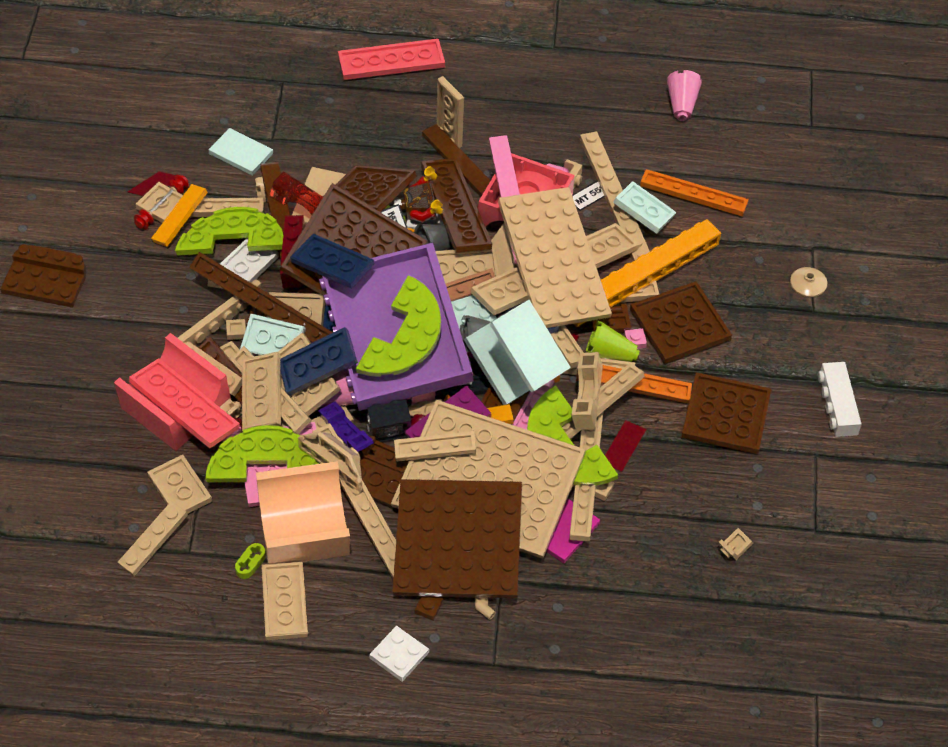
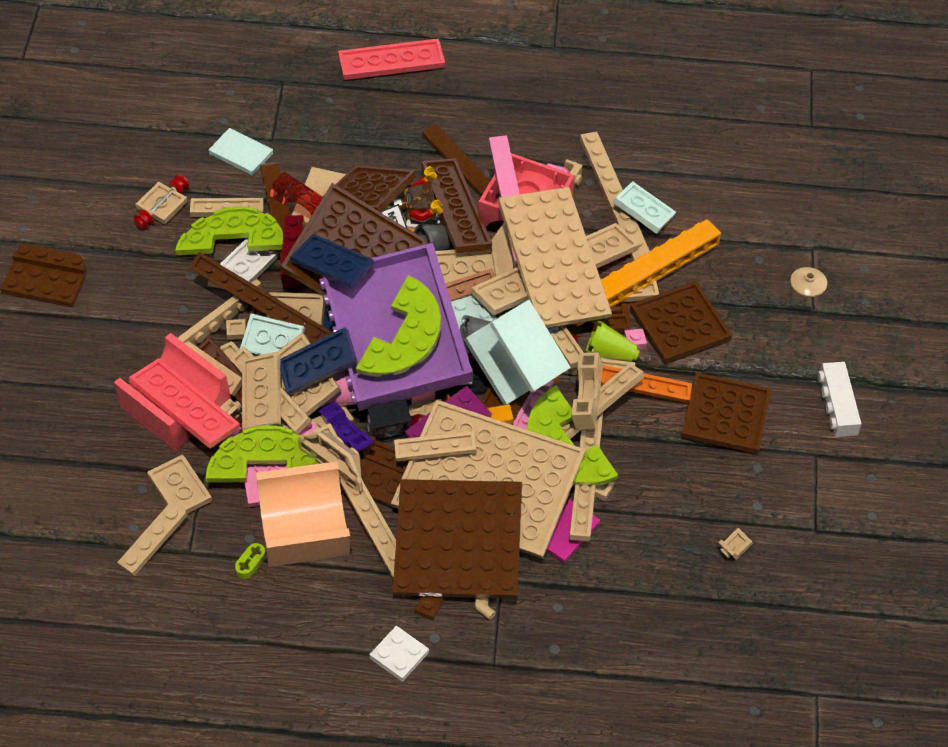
dark red sticker [127,171,175,196] -> none
light orange tile [151,184,208,247] -> none
tan tile [255,177,266,202] -> none
tan tile [262,562,308,640] -> none
tan tile [437,76,464,148] -> none
white sticker [573,180,605,211] -> none
dark red sticker [605,420,647,472] -> none
orange plate [640,169,749,217] -> none
bright pink cone [667,70,702,121] -> none

